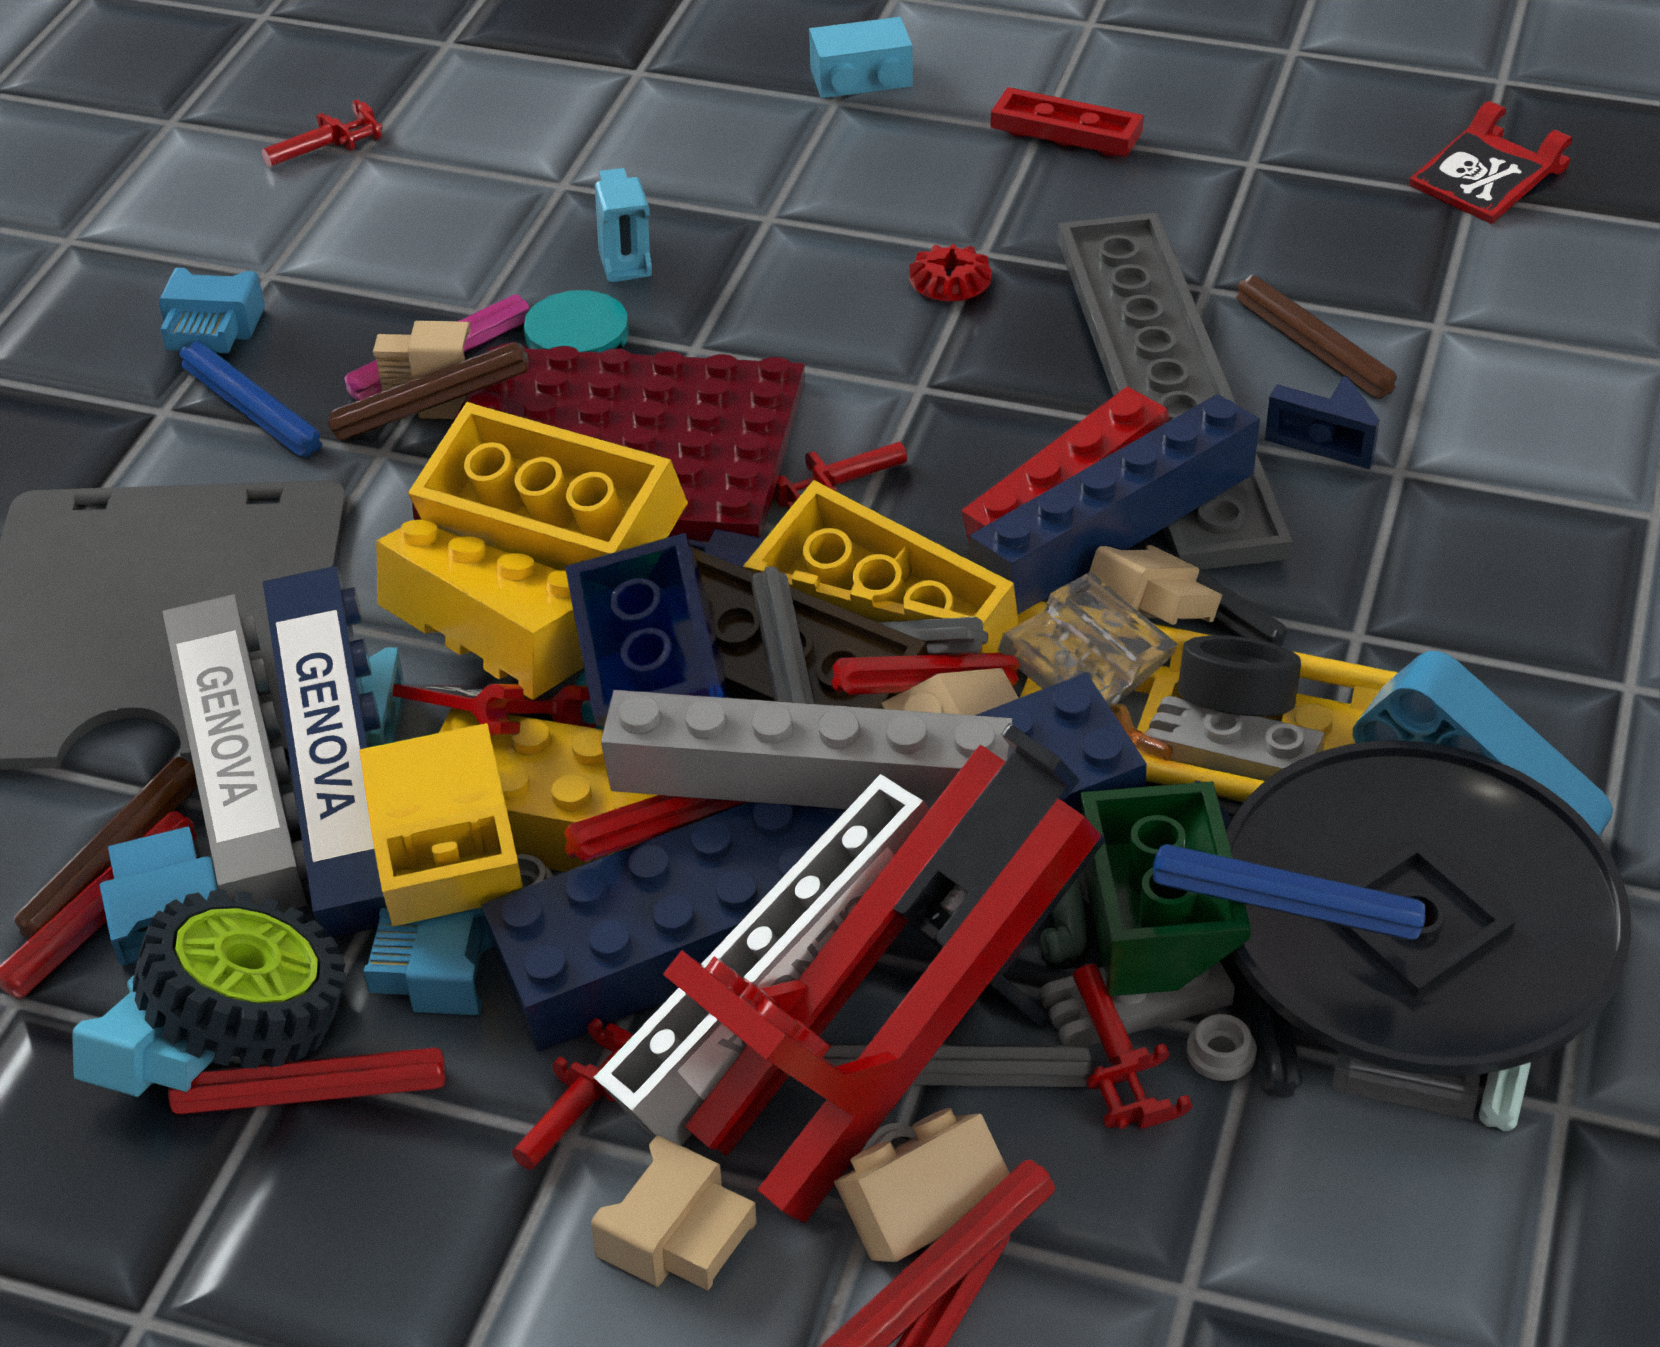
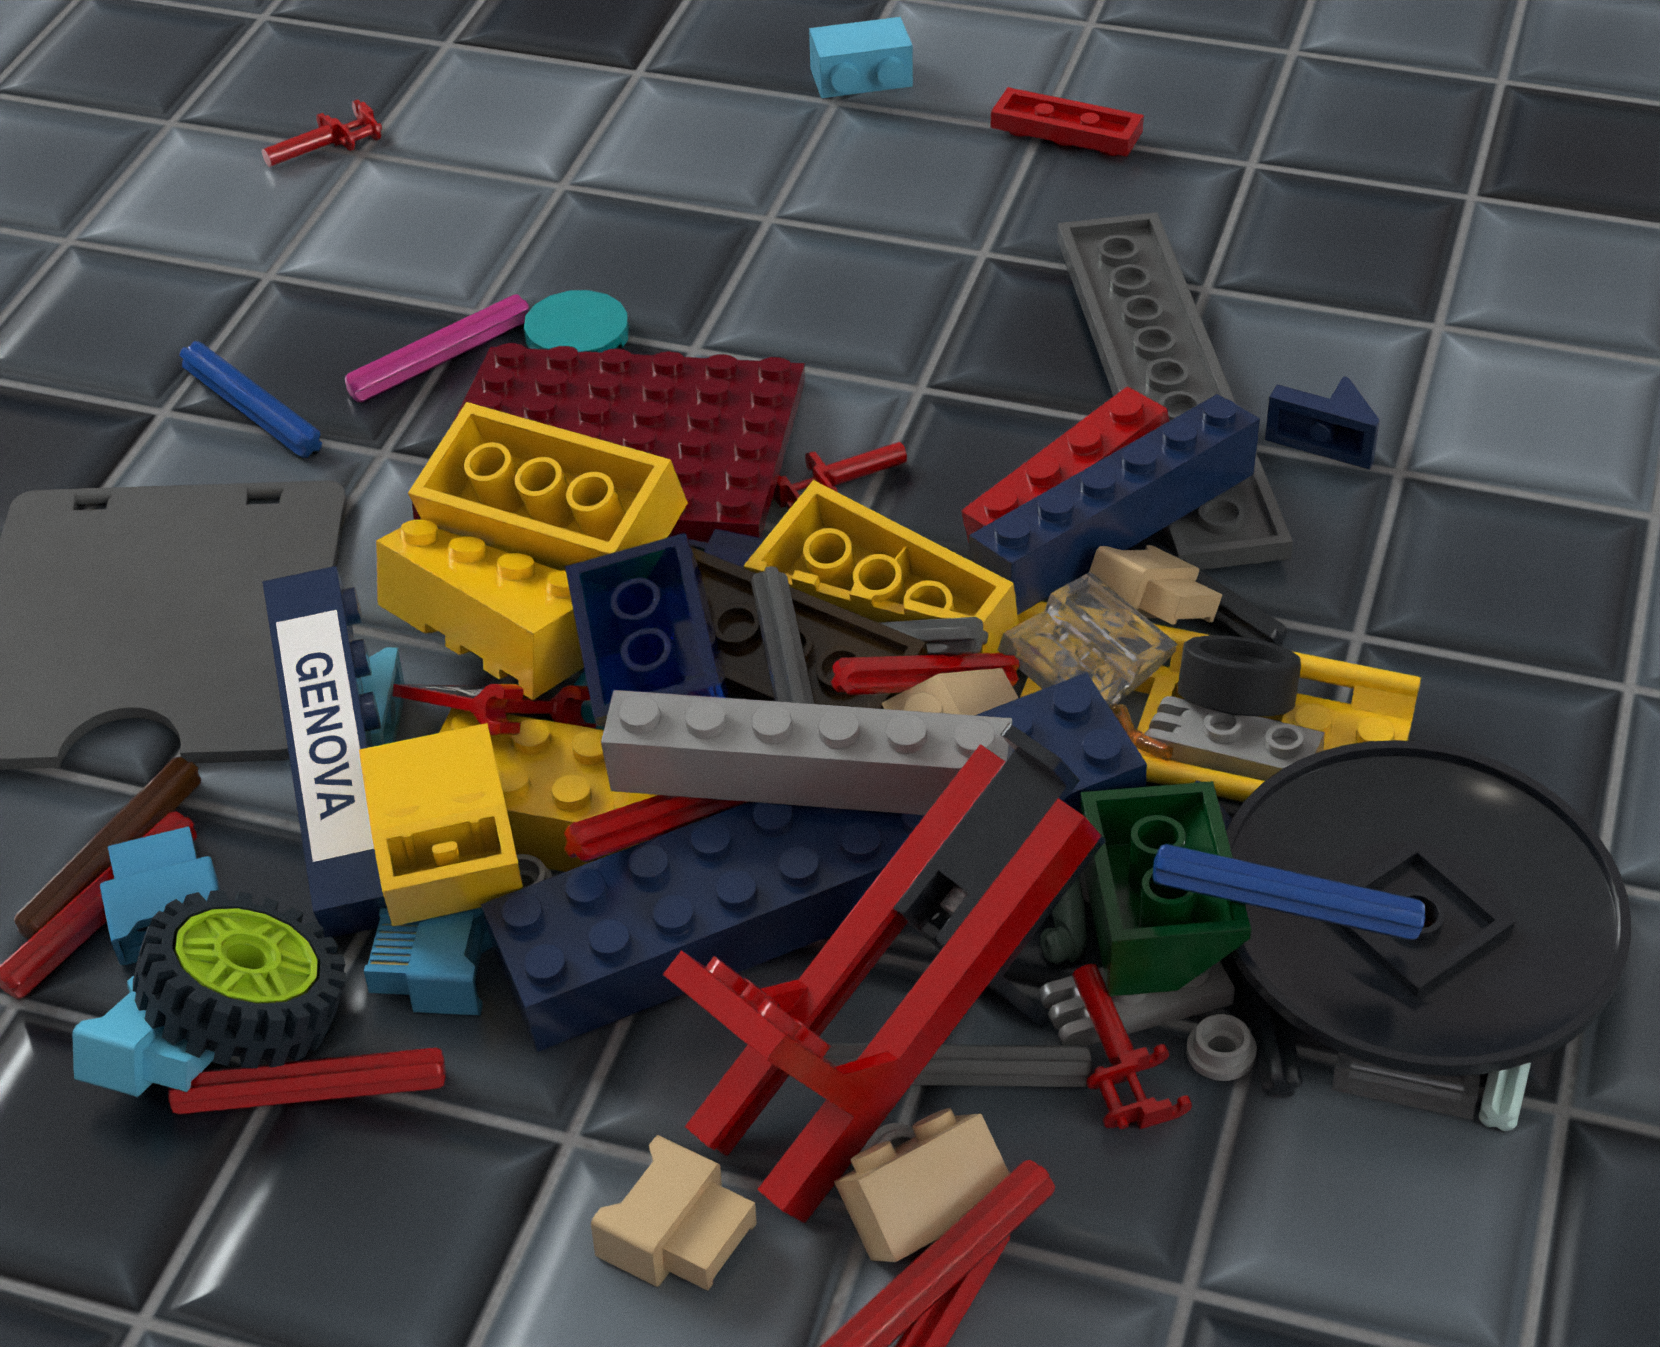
dark azure piece [159,268,265,353] -> none
light grey brick [162,594,308,912] -> none
reddish brown axle [328,342,529,441] -> none
tan piece [373,321,471,419] -> none
red piece [512,1018,634,1170] -> none
light grey brick [593,774,930,1146] -> none
medium azure piece [595,168,652,282] -> none
red gear [909,243,992,302] -> none
reddish brown axle [1236,275,1397,399] -> none
dark azure beam [1353,651,1613,837] -> none
flag [1409,101,1572,224] -> none

